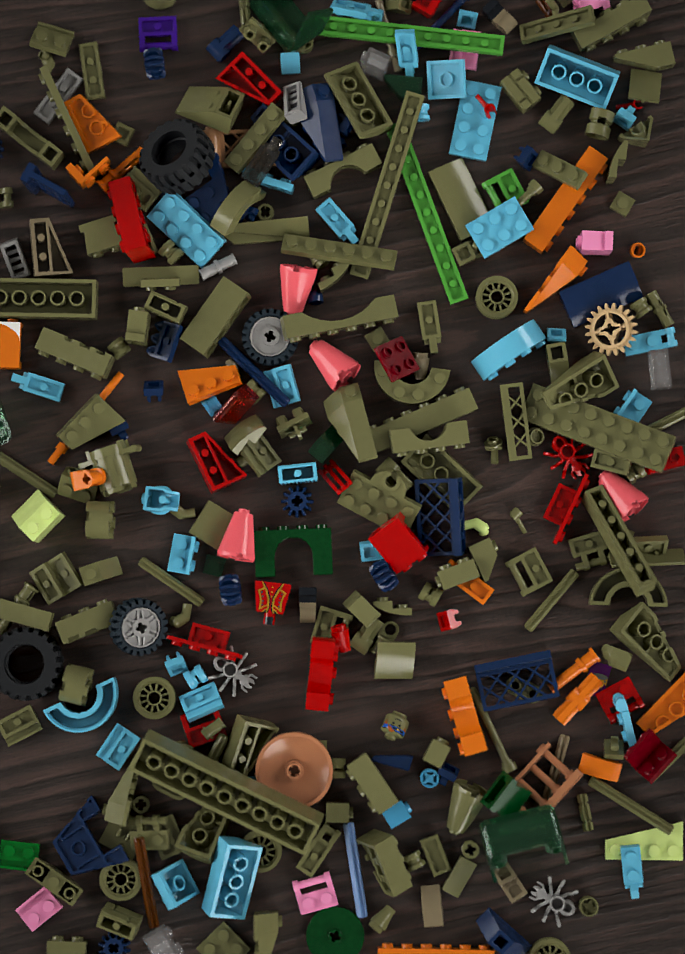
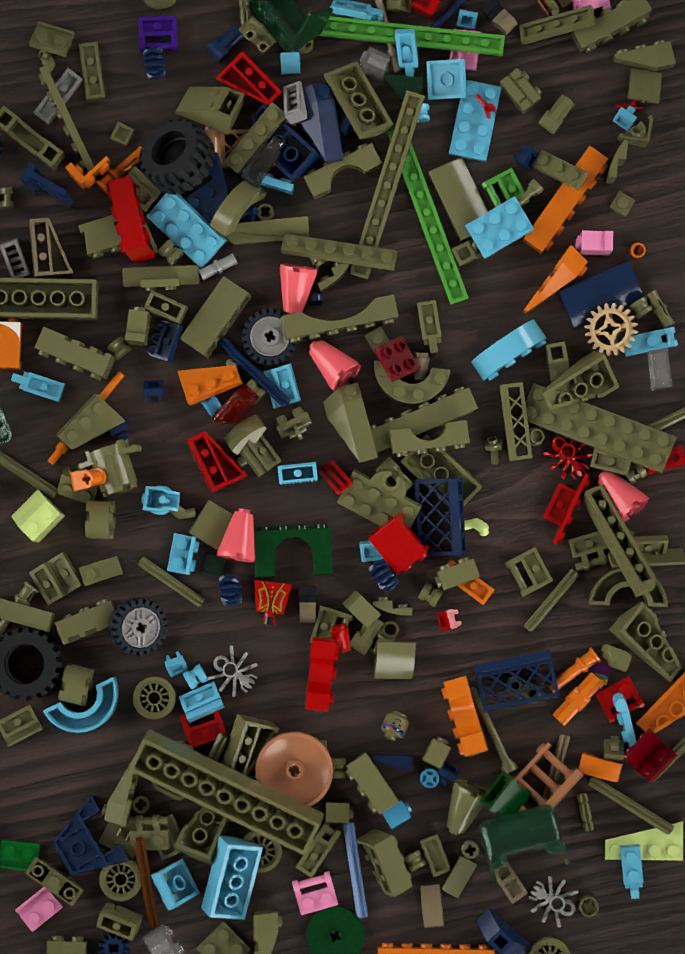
orange wing [64,94,123,154] -> none
medium azure plate [96,723,141,771] -> none
red bracket [166,622,243,662] -> none
olive arm [169,603,192,628] -> none
olive pin [201,717,226,740] -> none
dark blue gear [281,485,314,518] -> none
clear green slope [308,425,344,465] -> none
medium azure hinge [315,197,360,244] -> none
olive cone [368,905,395,934] -> none
olive slope [468,538,499,582] -> none
olive wheel [475,276,518,319] -> none
olive hand [510,507,527,534] -> none
medium azure slope [534,44,620,109] -> none
medium azure slope [547,328,566,344] -> none
olive wheel [585,107,615,141] -> none
medium azure bracket [613,388,652,423] -> none

